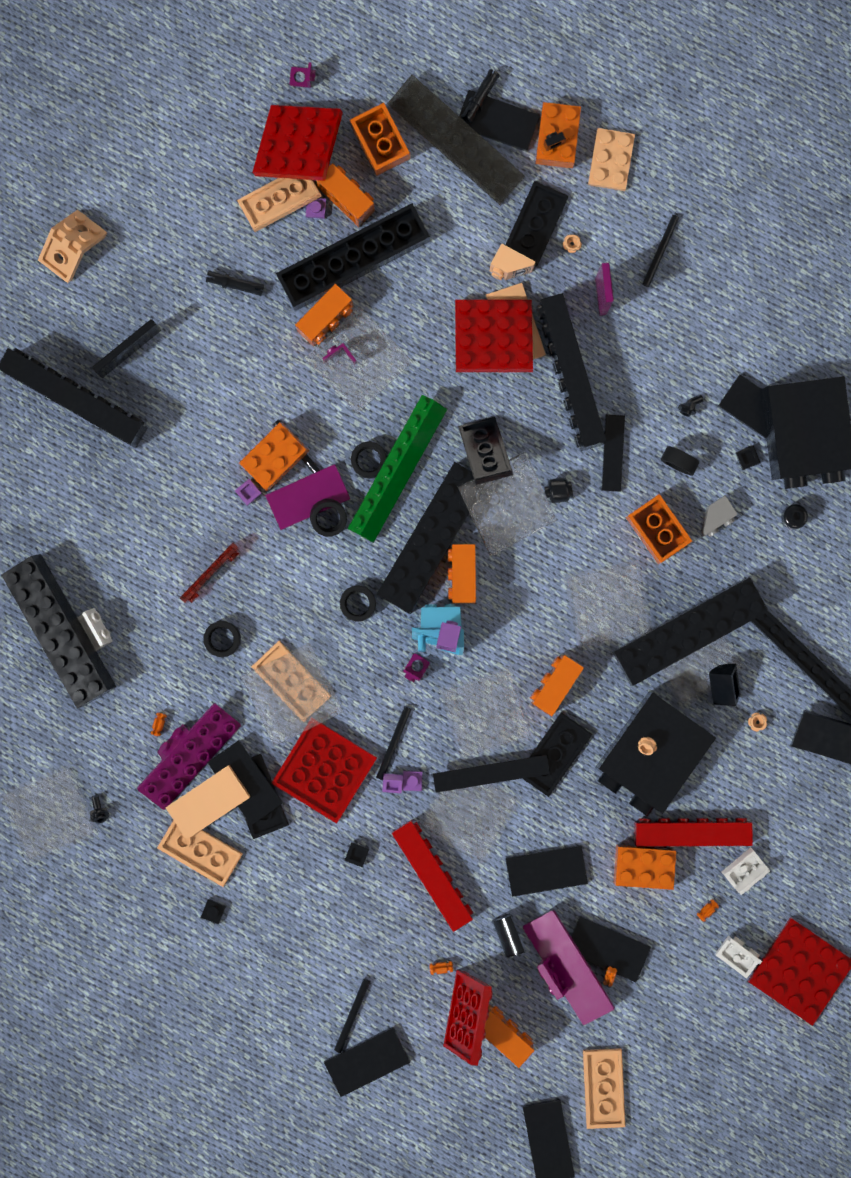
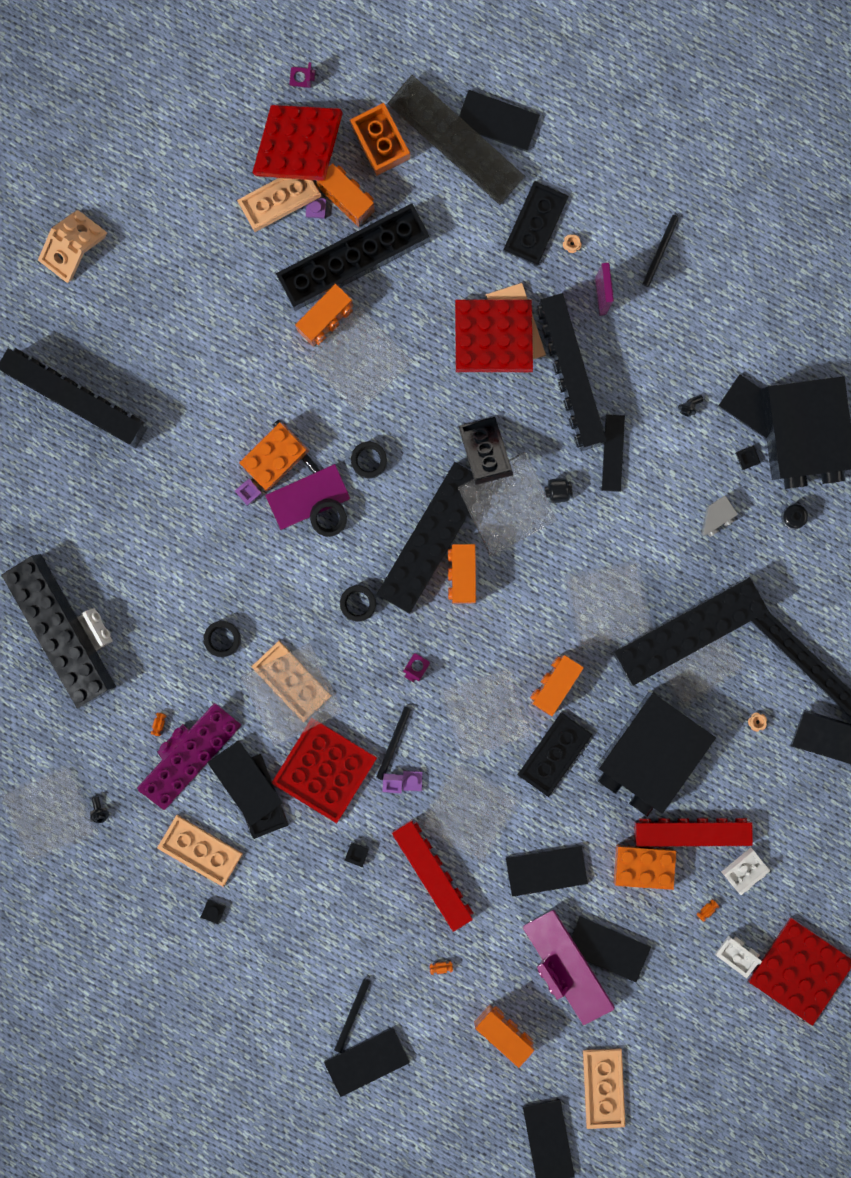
black tile [92,319,161,378] -> none
light nougat tile [165,765,251,840] -> none
clear red plate [180,543,240,604] -> none
black pin [206,270,264,296] -> none
magenta bracket [322,343,357,365] -> none
green brick [348,395,447,543] -> none
medium azure piece [412,604,464,655] -> none
black tile [433,755,550,793] -> none
medium lavender brick [436,621,461,652] -> none
red plate [443,970,493,1066] -> none
black pin [461,69,500,123] -> none
light nougat slope [489,244,535,280] -> none
black brick [492,913,525,957] -> none
orange brick [535,102,581,169] -> none
black plate [544,132,565,151] -> none
light nougat plate [588,128,635,191] -> none
orange piece [603,966,617,987] -> none
orange brick [625,494,692,564] -> none
light nougat plate [638,737,657,755] -> none
black tyre [661,446,699,476] -> none
black brick [709,664,741,706] -> none

